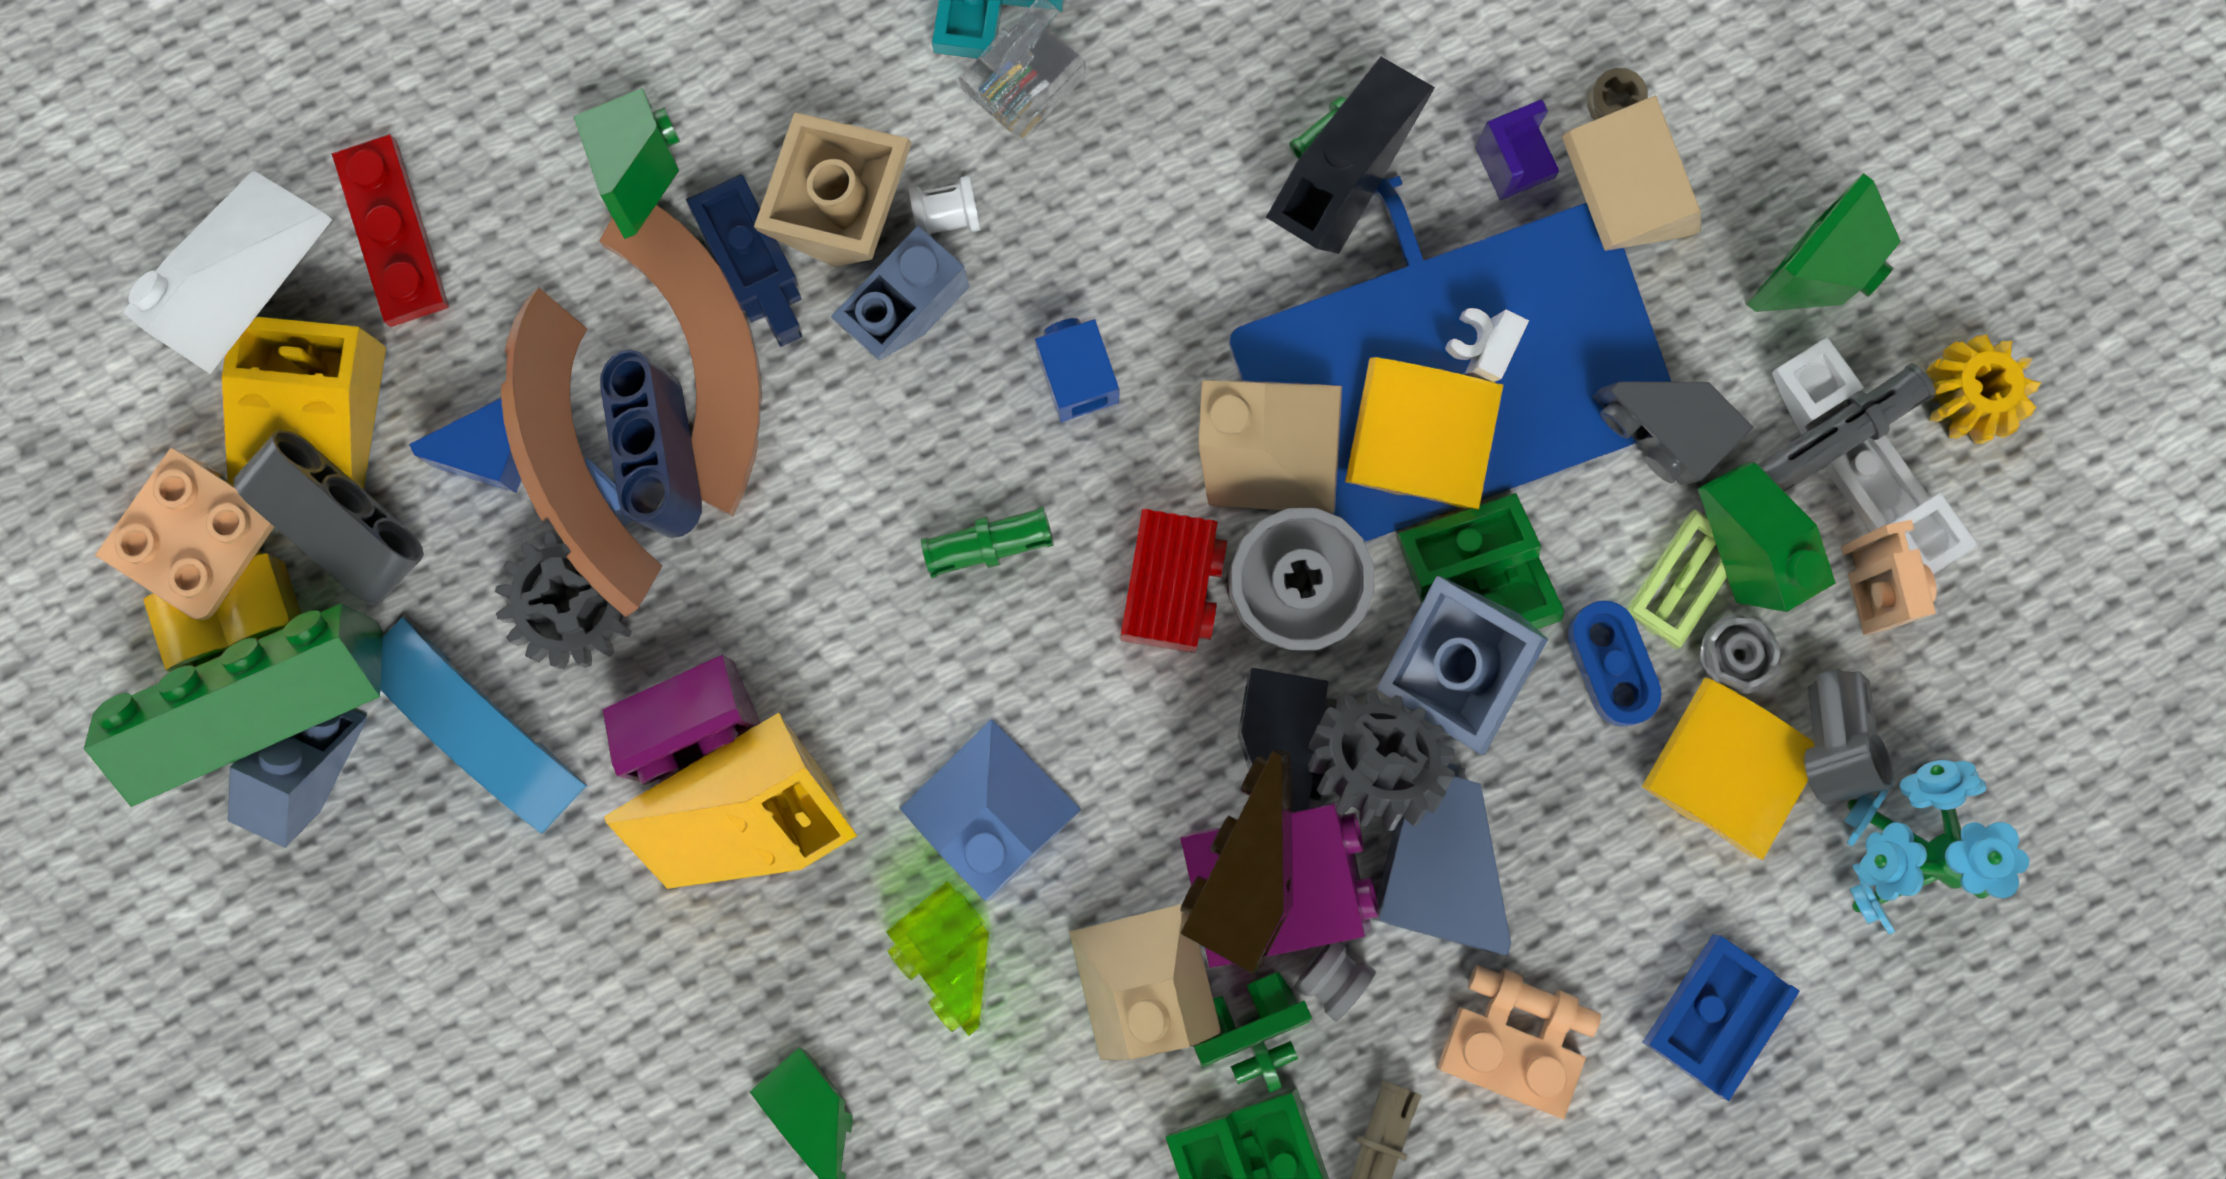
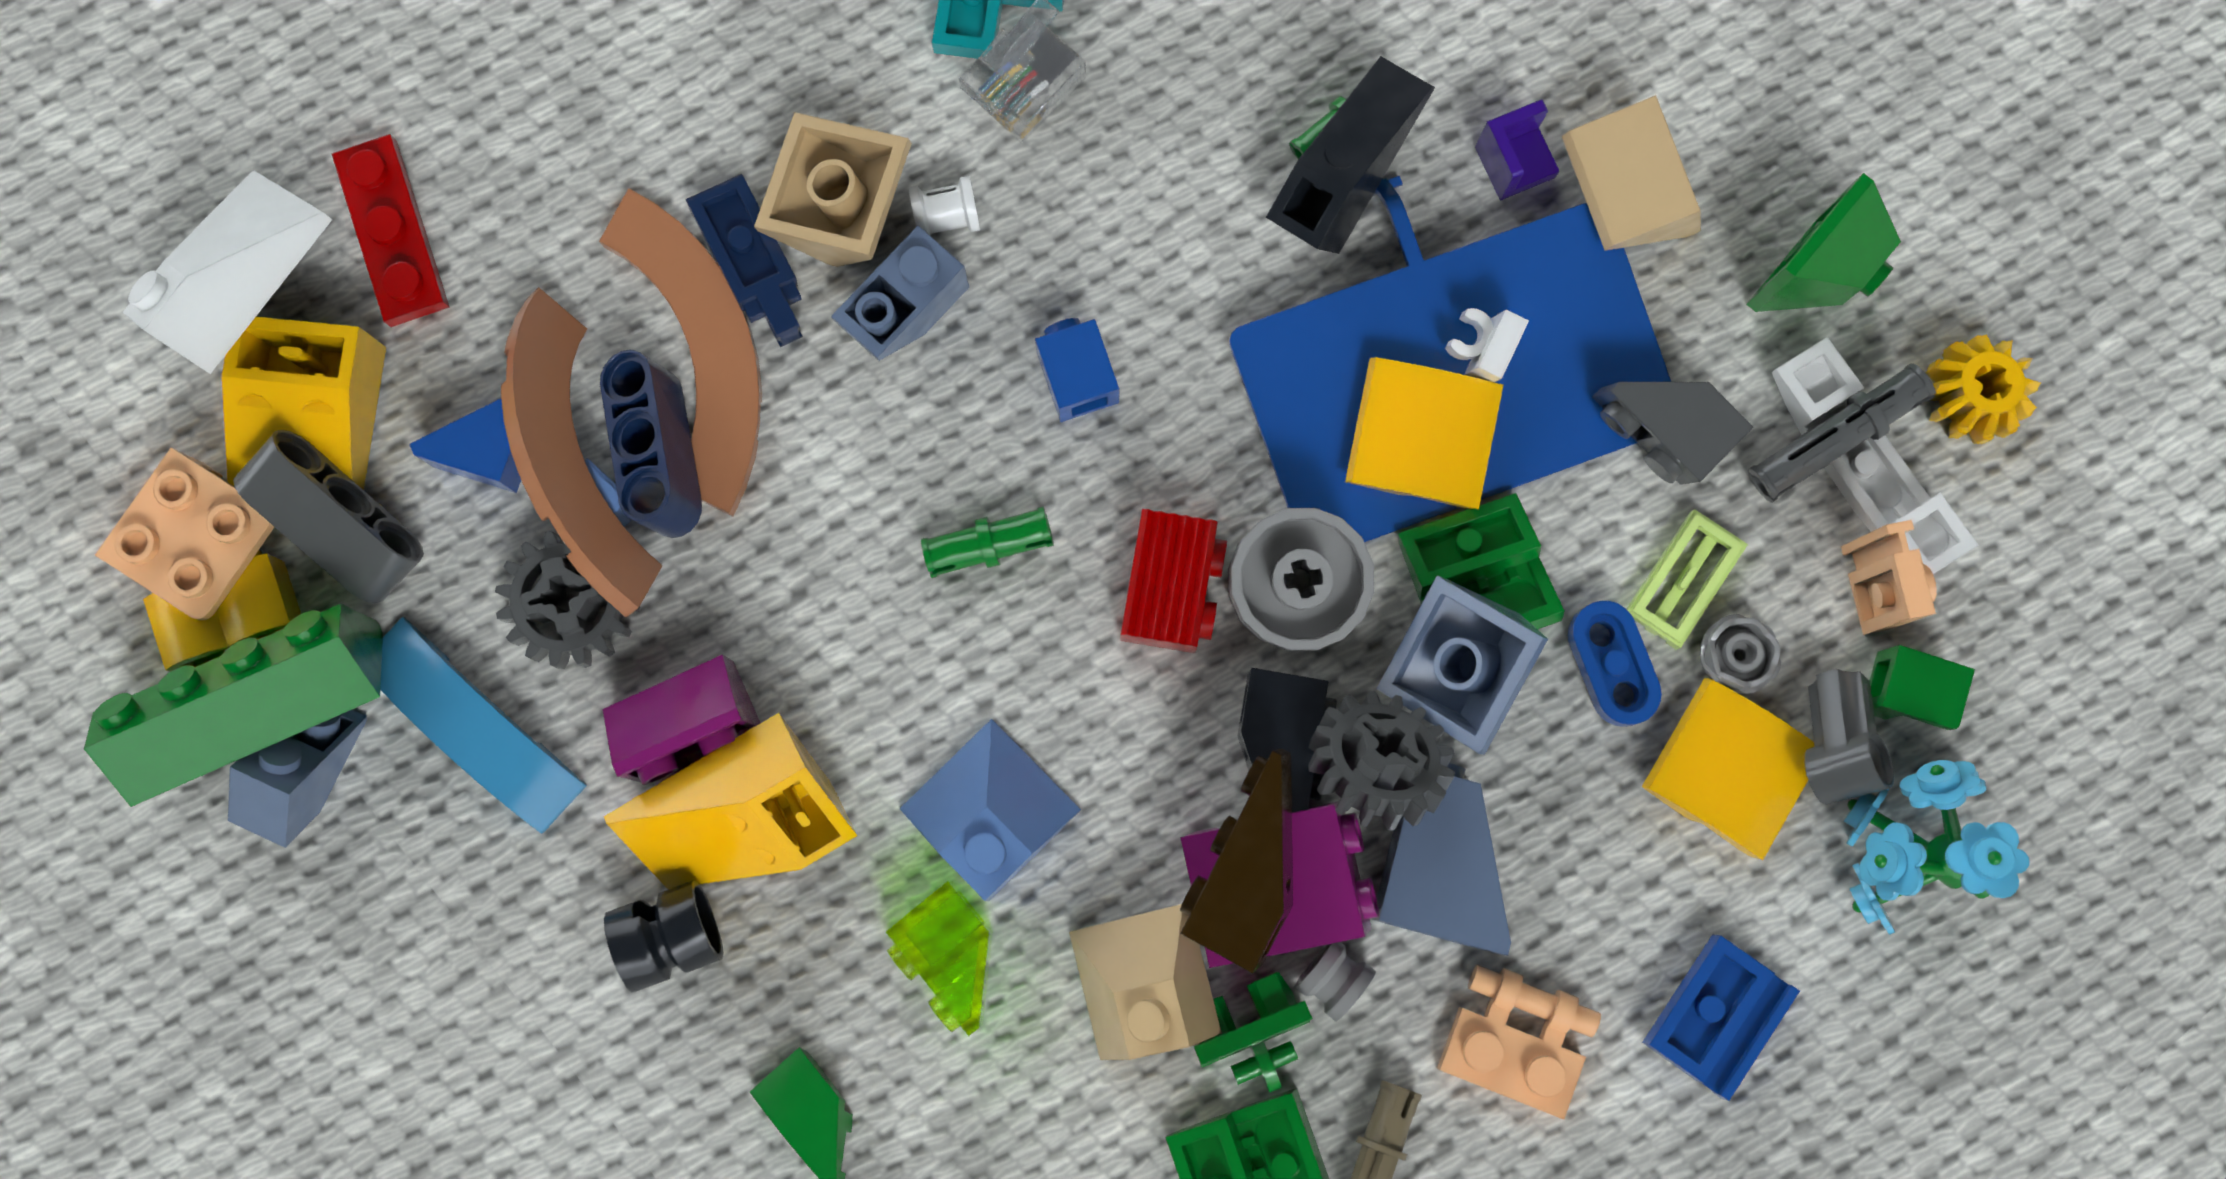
slope [573,88,680,239] -> none
tan slope [1198,379,1342,514] -> none
dark tan bush [1587,68,1648,120] -> none
green slope [1698,462,1836,612] -> none
none -> black wheel [604,880,724,993]
none -> green panel [1869,645,1975,730]

